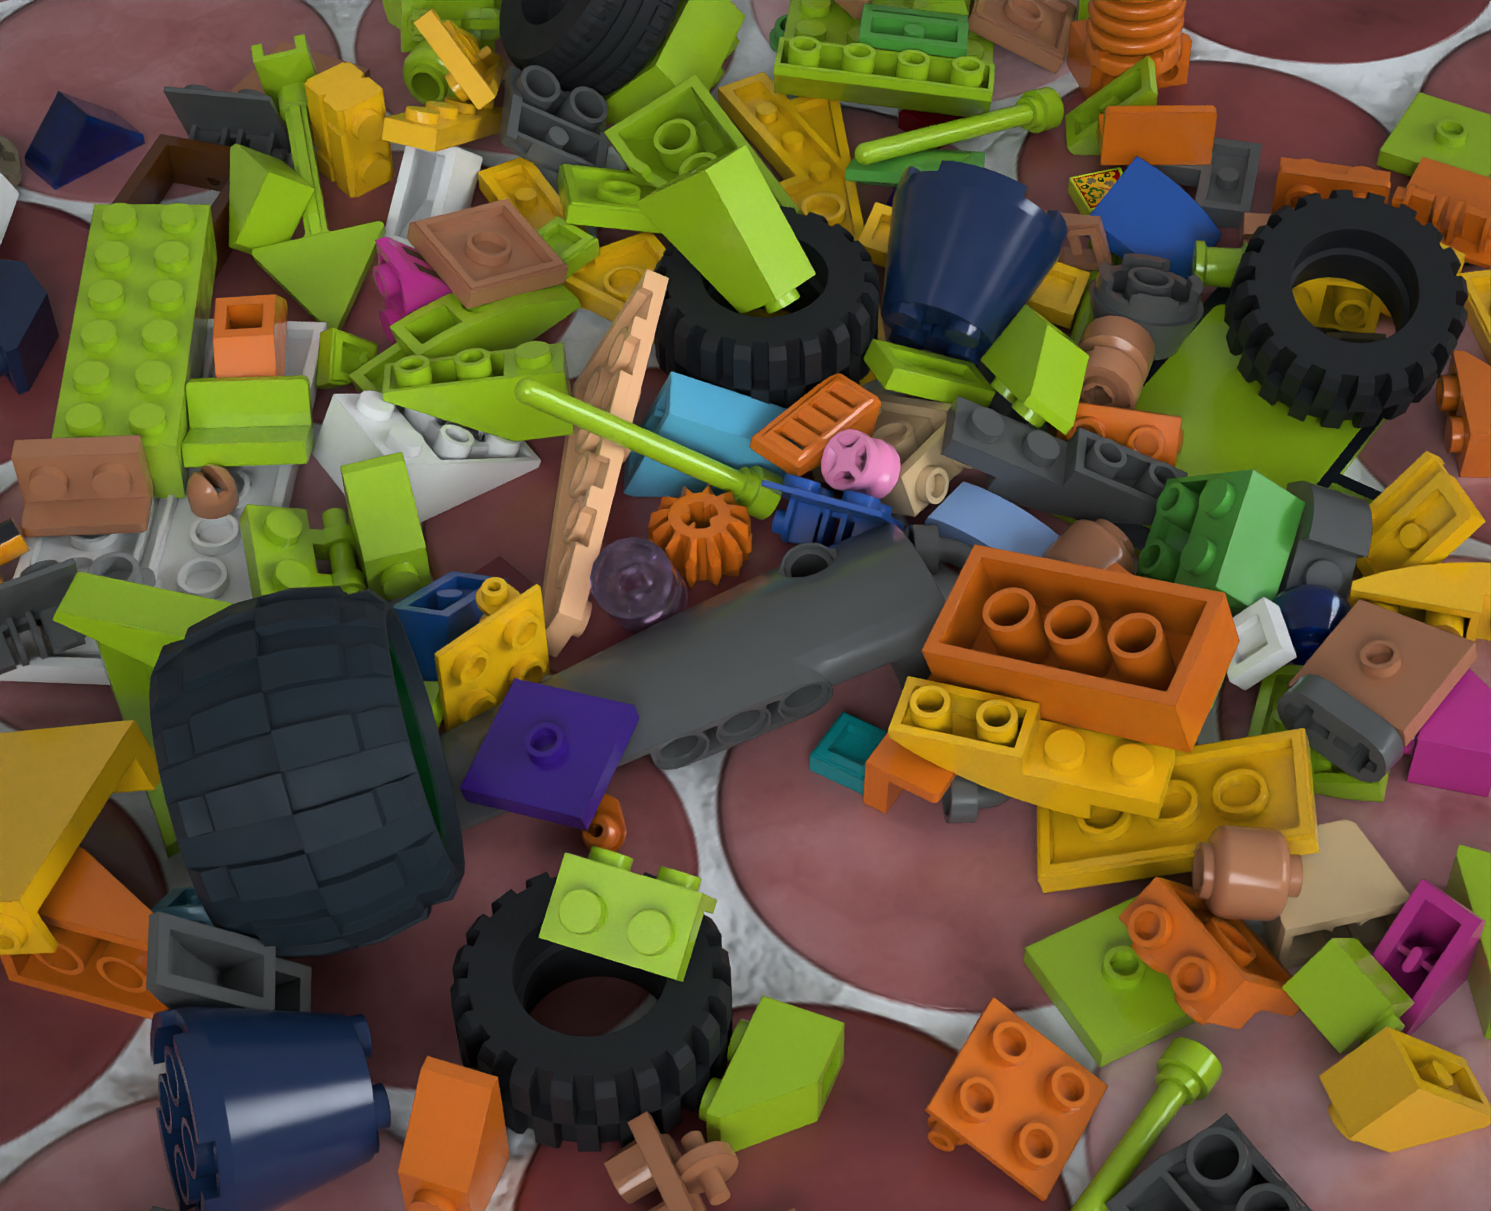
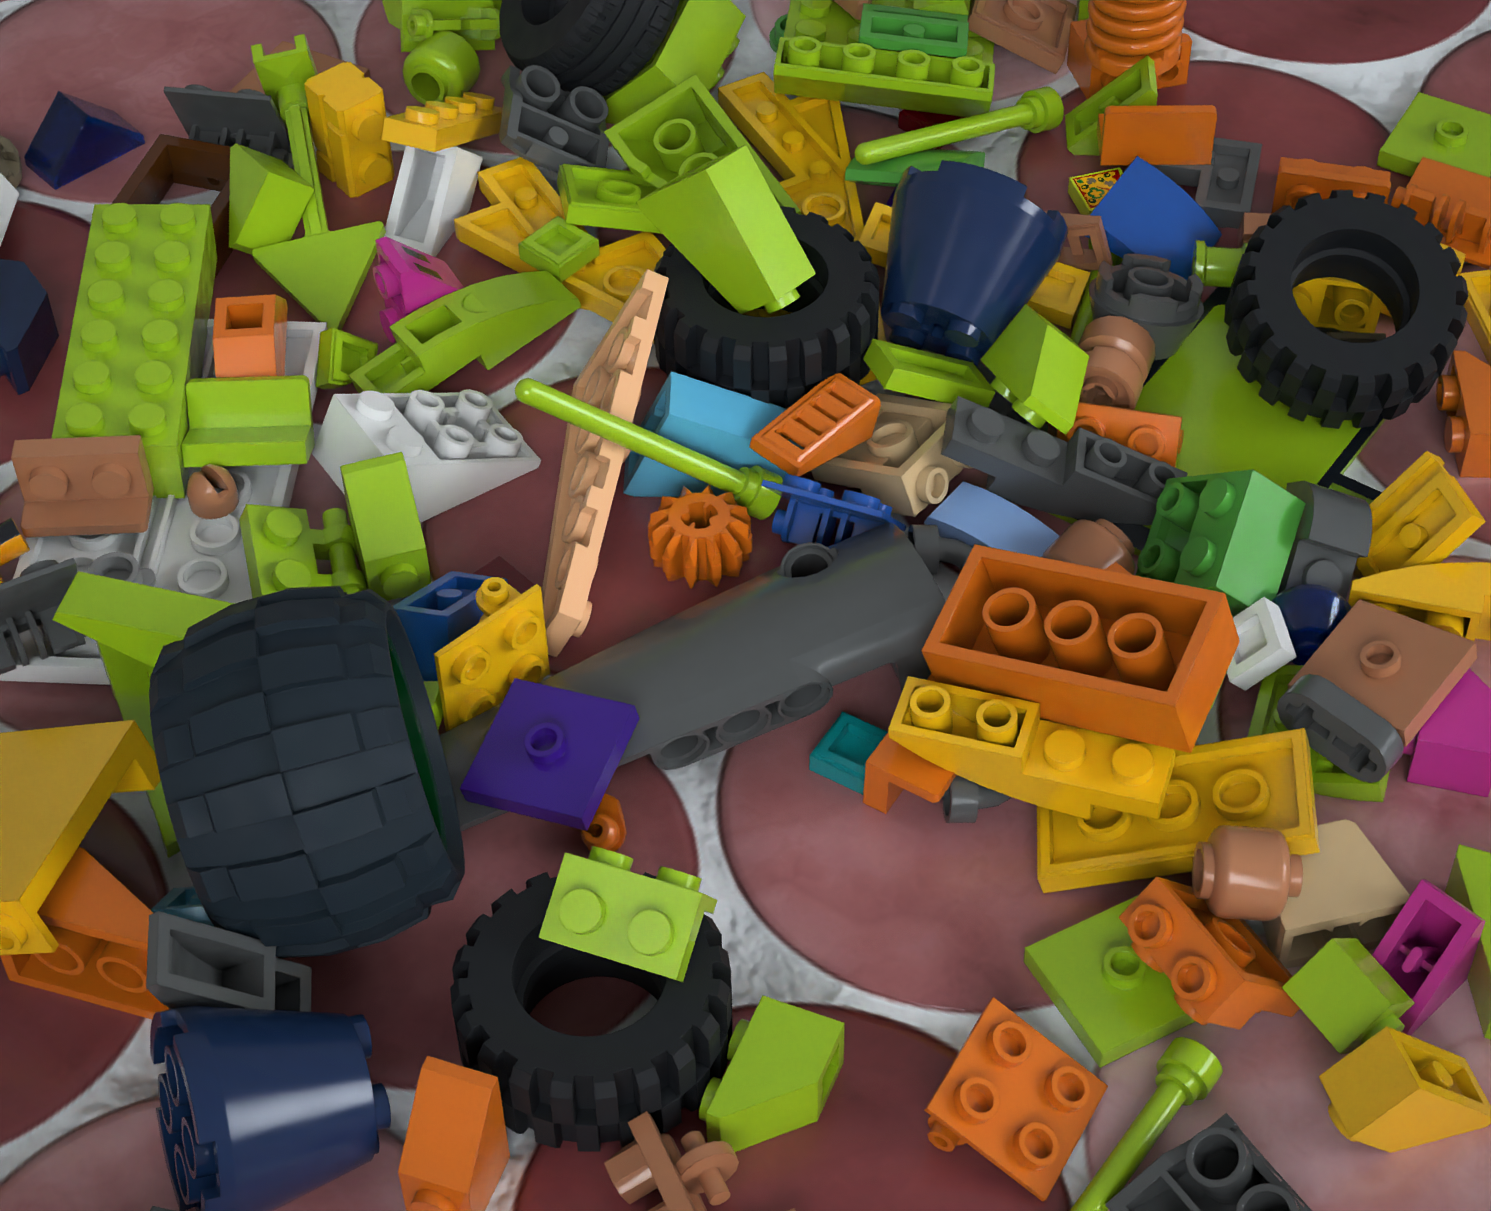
lime slope [382,341,574,442] -> none
nougat plate [407,199,568,309] -> none
yellow wing [413,9,507,110] -> none
clear purple wheel [590,537,688,635] -> none
bright pink wheel [821,429,901,499] -> none

